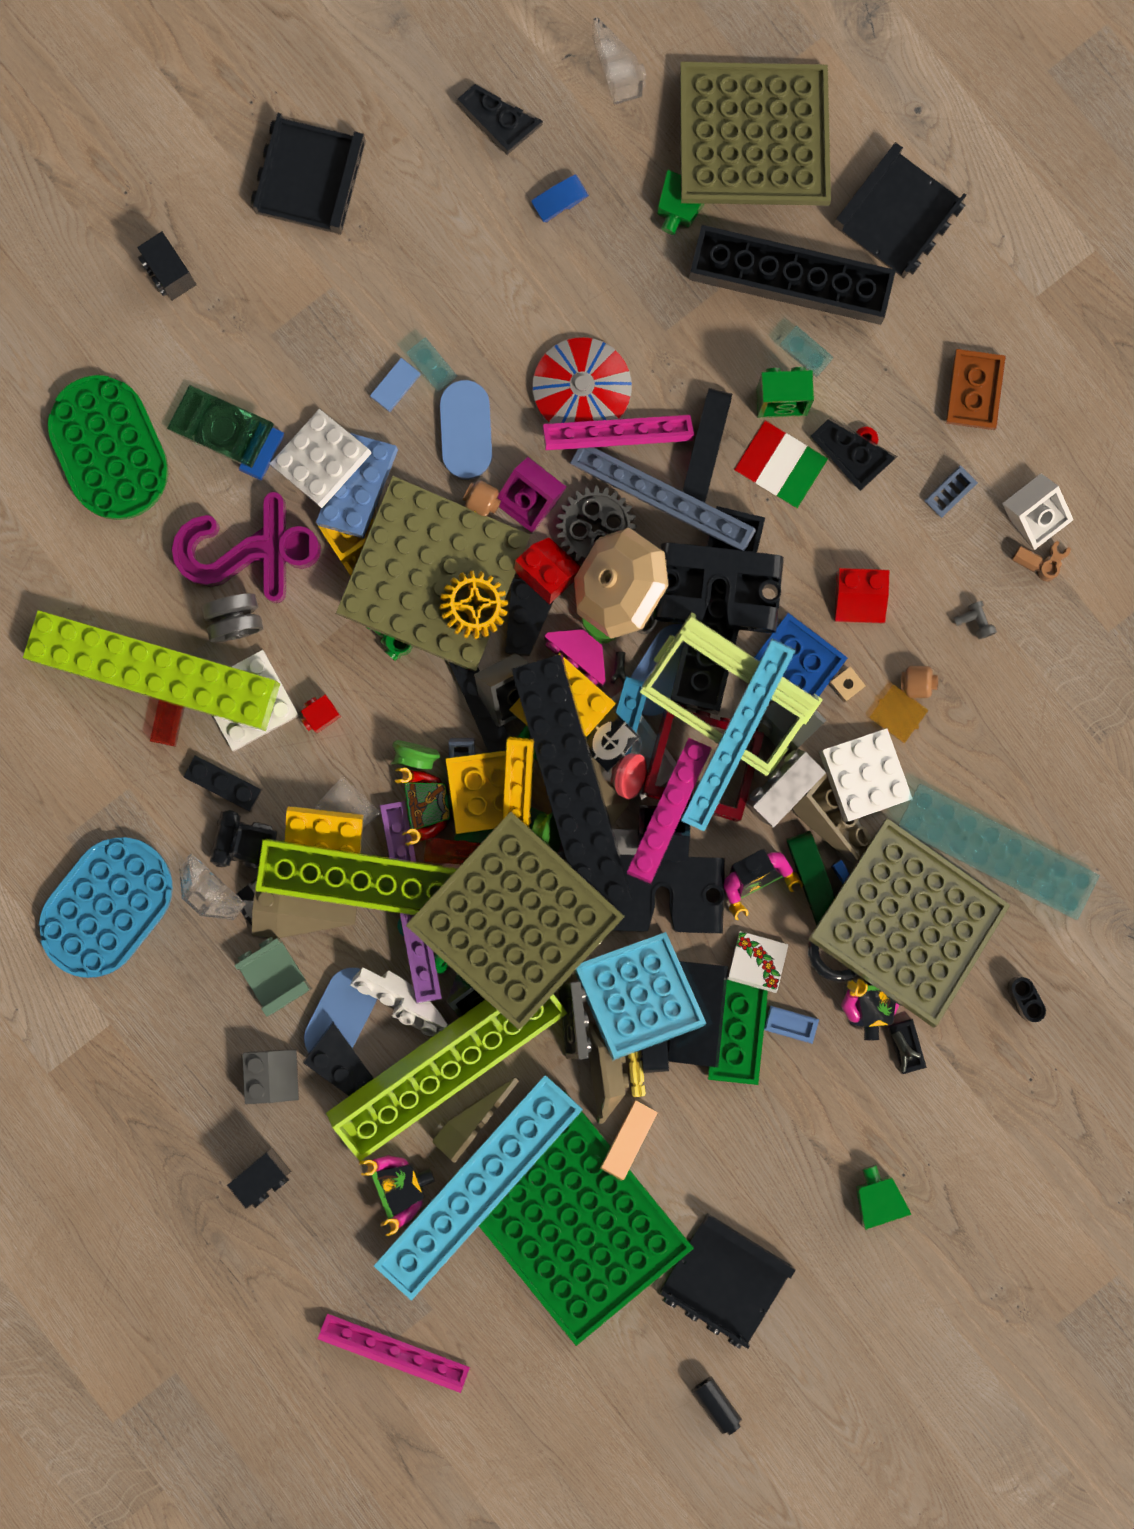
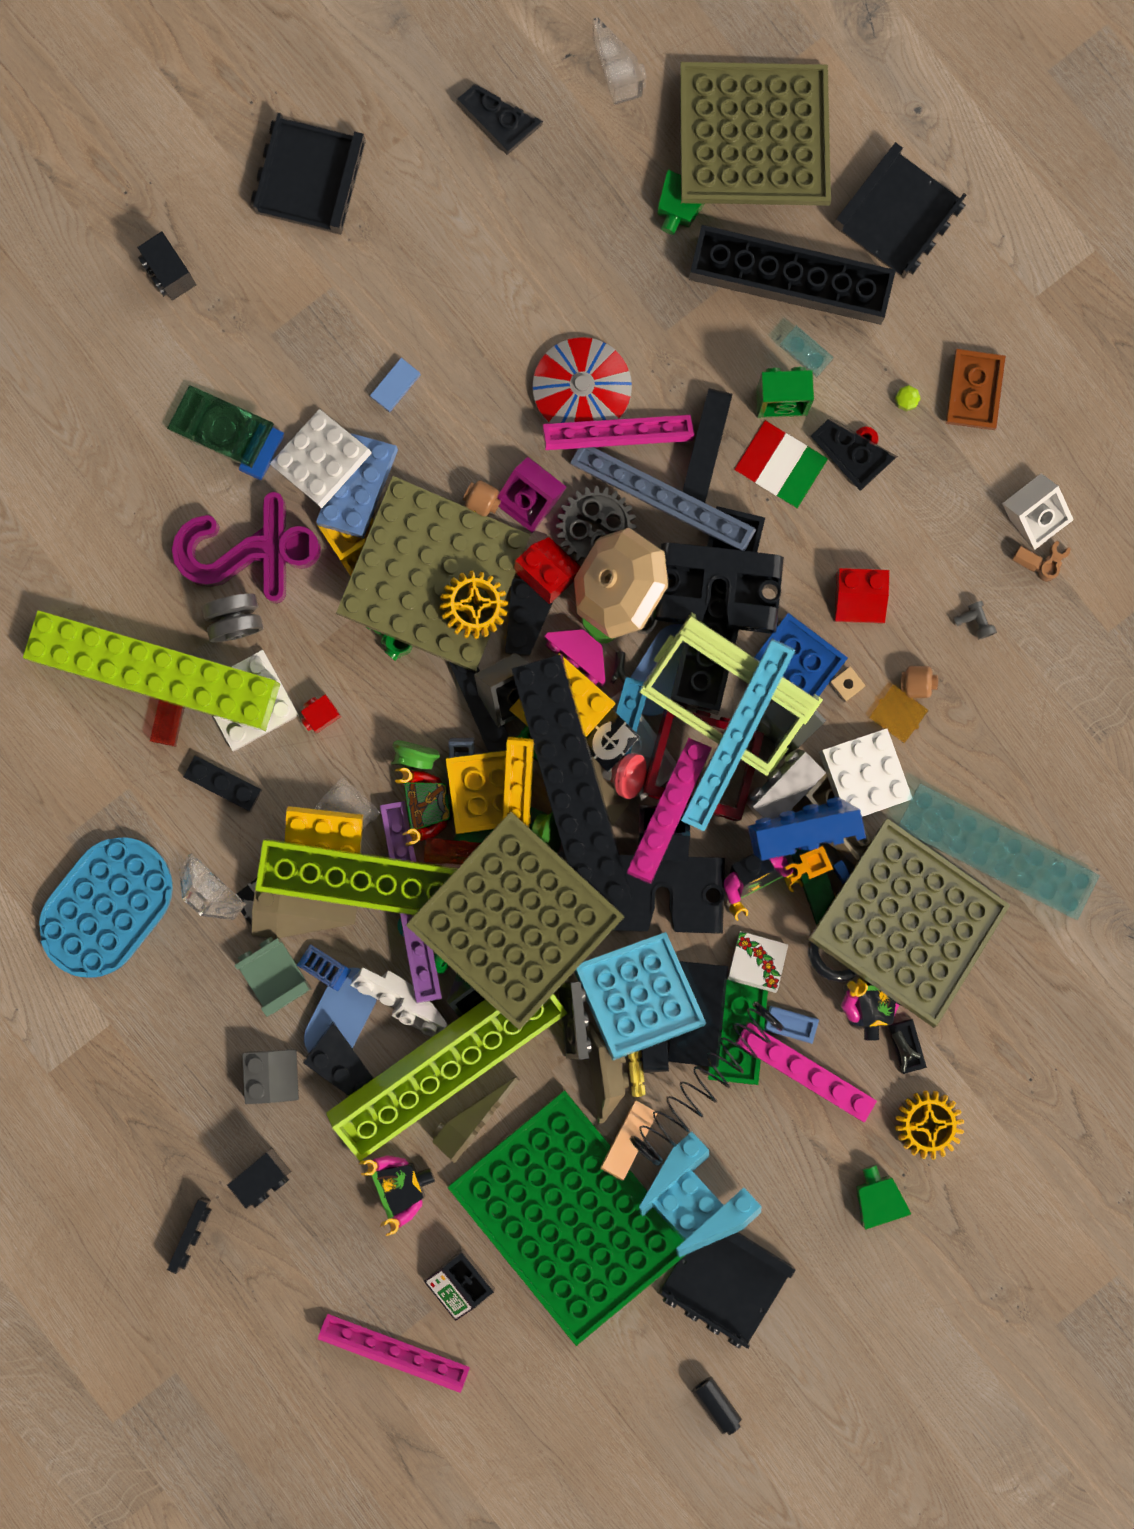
green plate [48,375,169,520] -> none
black piece [210,810,277,869] -> none
medium azure plate [374,1075,583,1301] -> none
clear light blue plate [406,337,457,392] -> none
medium blue tile [440,380,492,480] -> none
blue slope [531,174,589,223] -> none
light grey brick [613,829,638,855] -> none
sand blue slope [924,465,978,518] -> none
black beam [1007,977,1046,1022] -> none
none -> black plate [167,1197,212,1274]
none -> blue slope [297,944,351,991]
none -> black slope [424,1249,495,1321]
none -> black piece [629,1001,784,1166]
none -> medium azure wedge [639,1131,761,1257]
none -> dark pink plate [736,1022,877,1123]
none -> blue wedge [748,797,866,860]
none -> light orange plate [785,846,833,882]
none -> lime tile [895,385,921,412]
none -> yellow gear [895,1090,964,1159]

